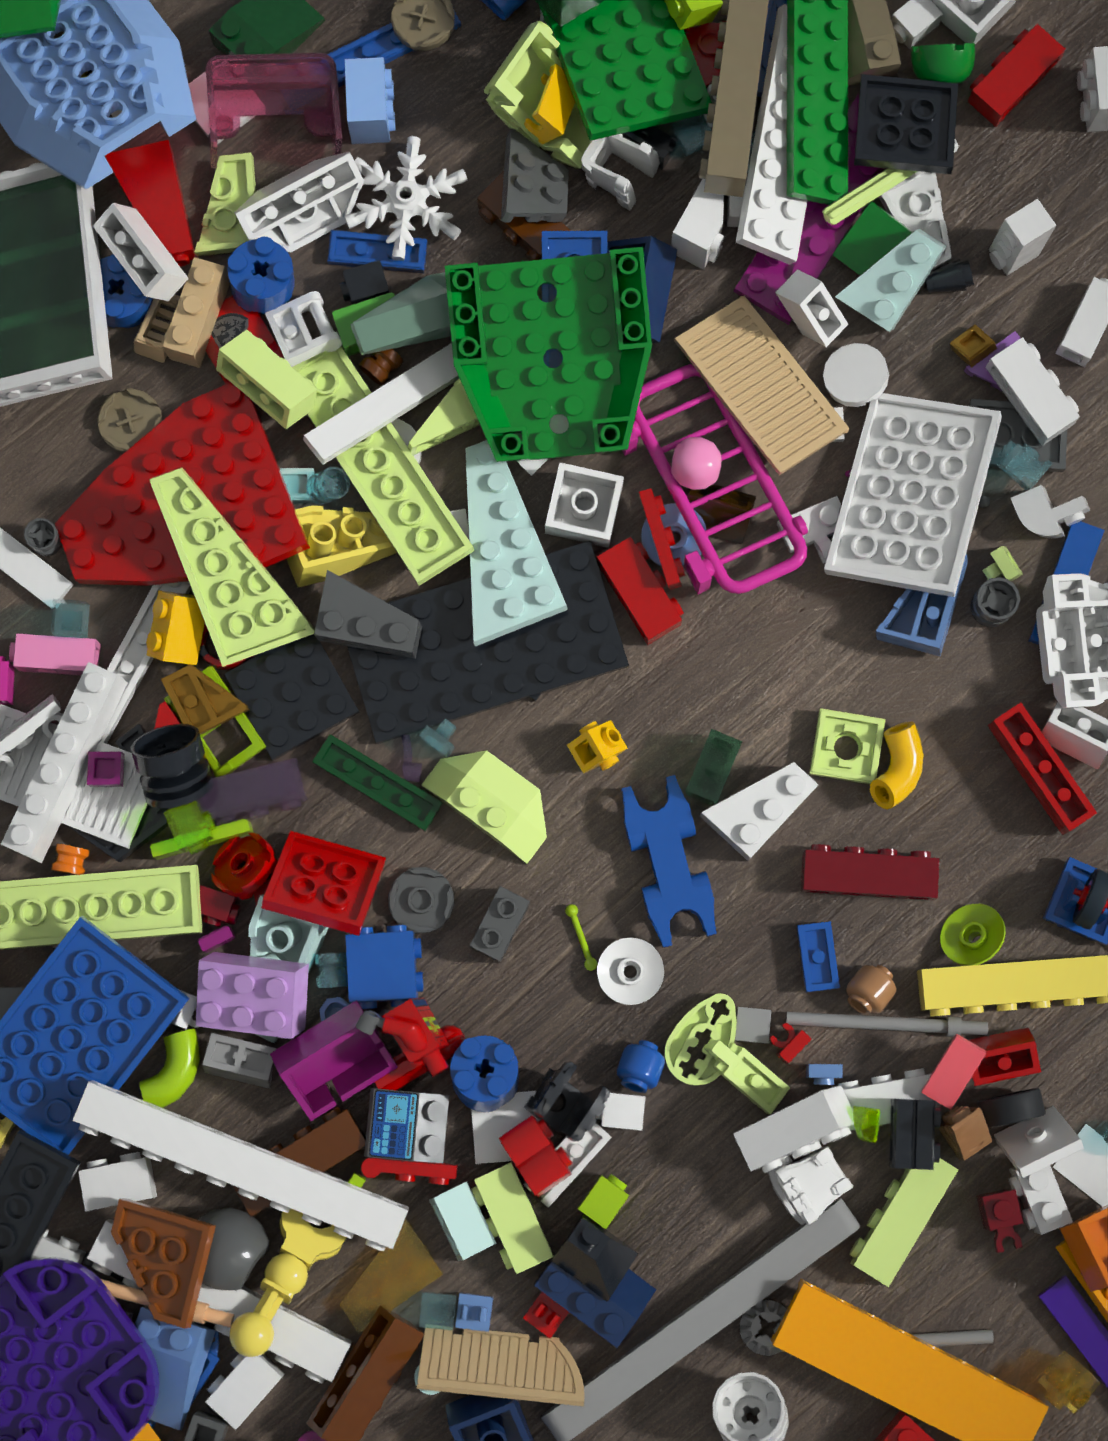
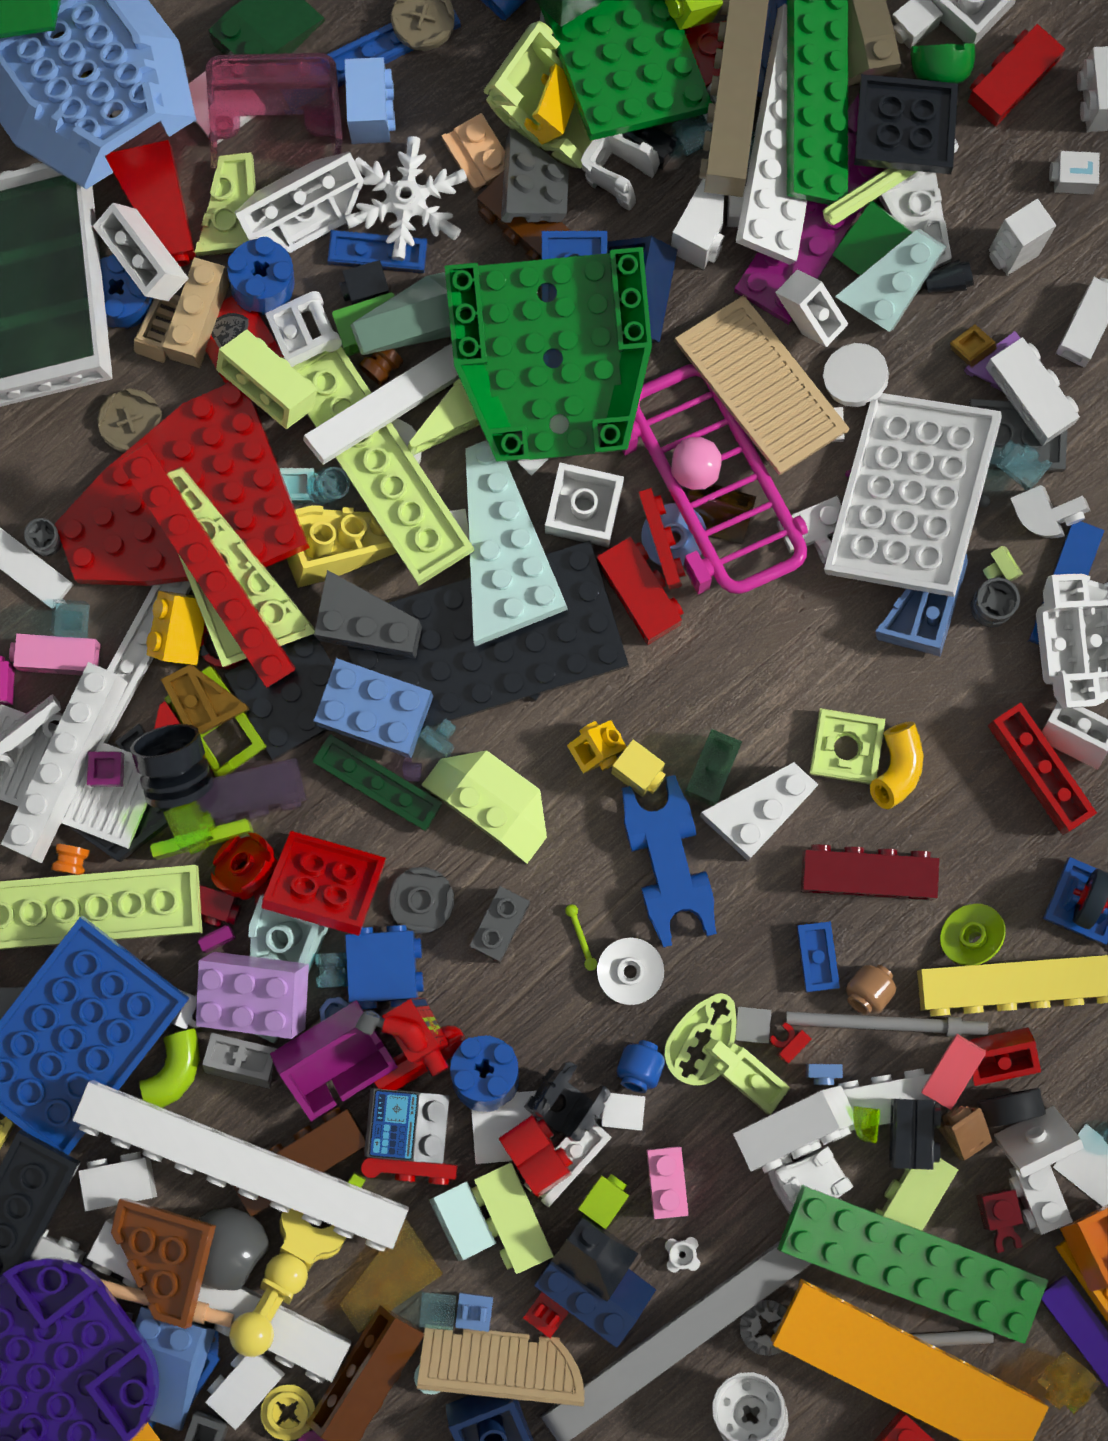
none -> red plate [118,443,295,688]
none -> light yellow gear [261,1384,315,1441]
none -> medium blue brick [314,658,433,758]
none -> light nougat plate [442,113,505,193]
none -> light yellow brick [611,739,666,797]
none -> bright pink brick [646,1146,689,1219]
none -> white plate [665,1237,700,1273]
none -> green plate [777,1185,1048,1344]
none -> white brick [1049,151,1100,194]

